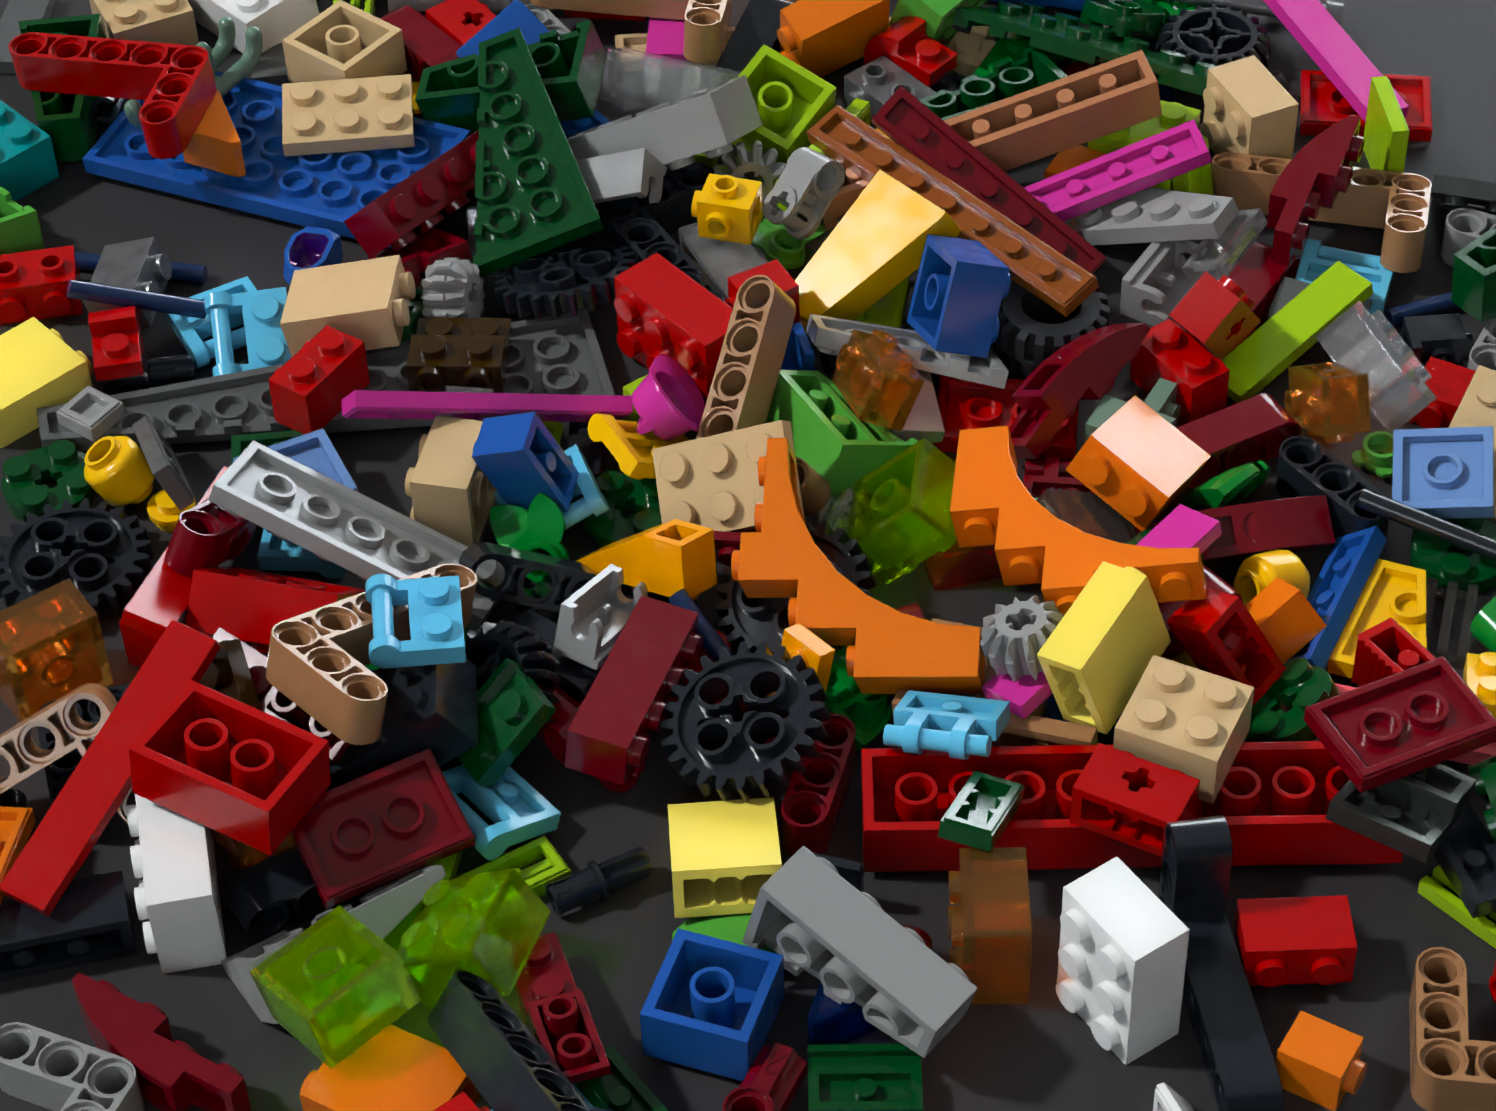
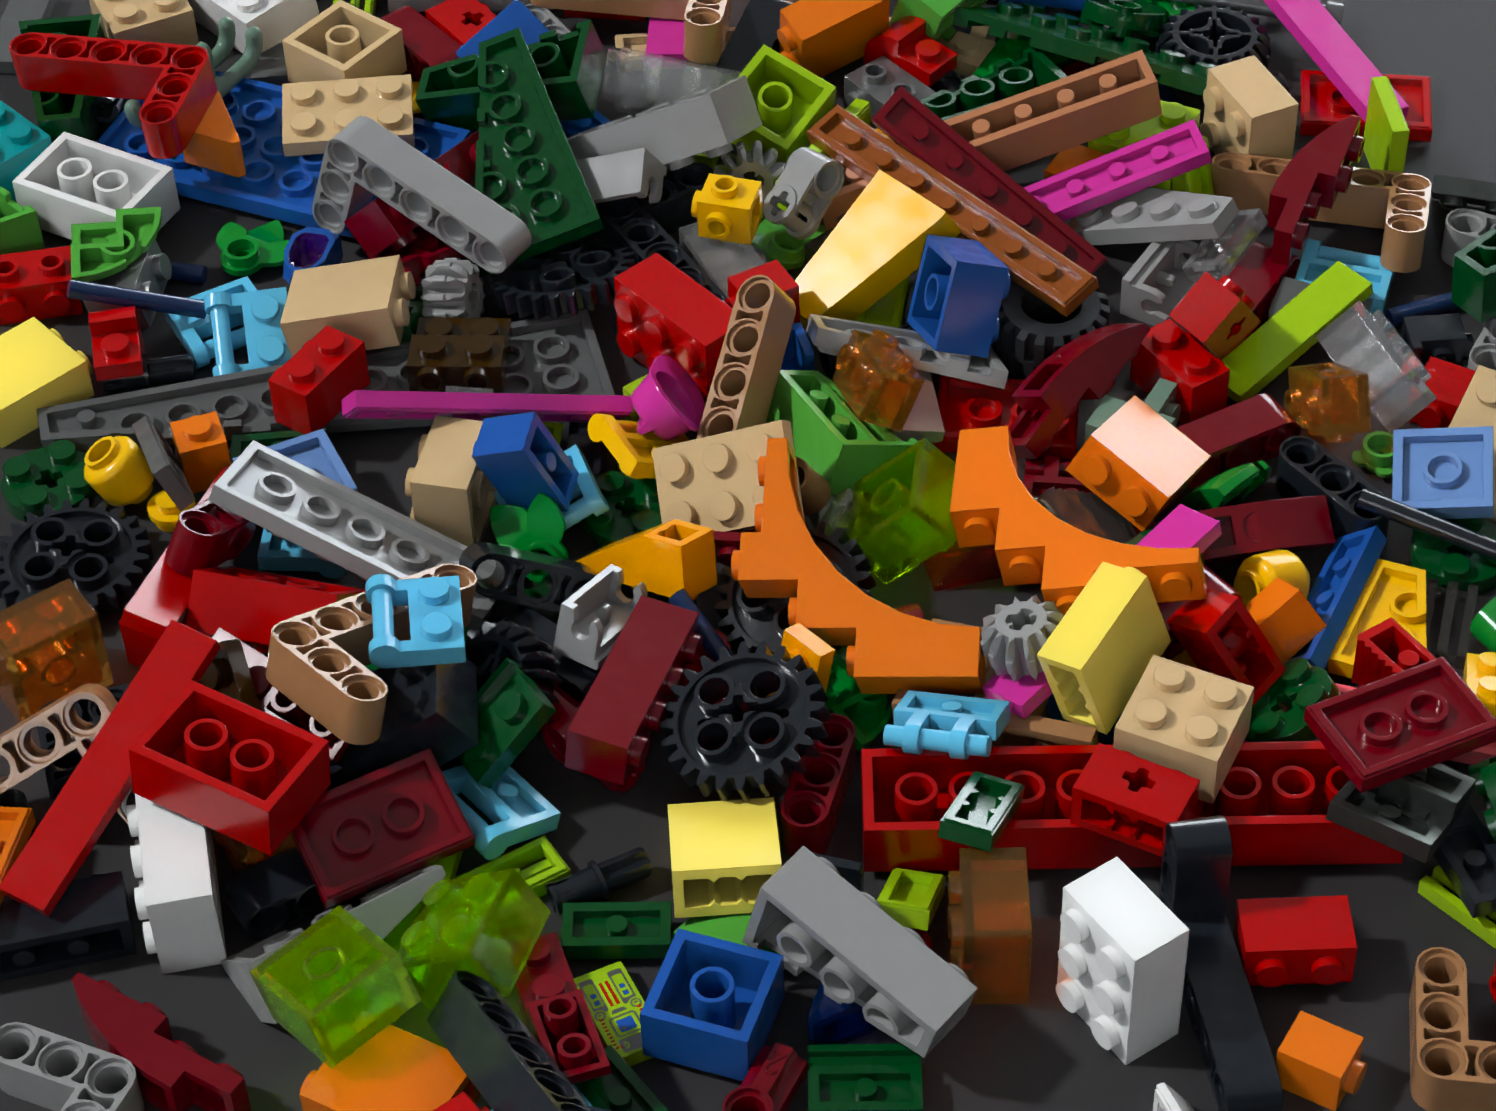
light grey tile [56,385,126,442] -> none
none -> white brick [12,132,180,240]
none -> bright green brick [70,207,162,282]
none -> orange brick [170,411,231,493]
none -> green plate [216,220,289,277]
none -> light grey beam [312,116,532,274]
none -> dark green plate [561,901,672,959]
none -> lime tile [574,961,653,1067]
none -> lime tile [877,867,946,931]

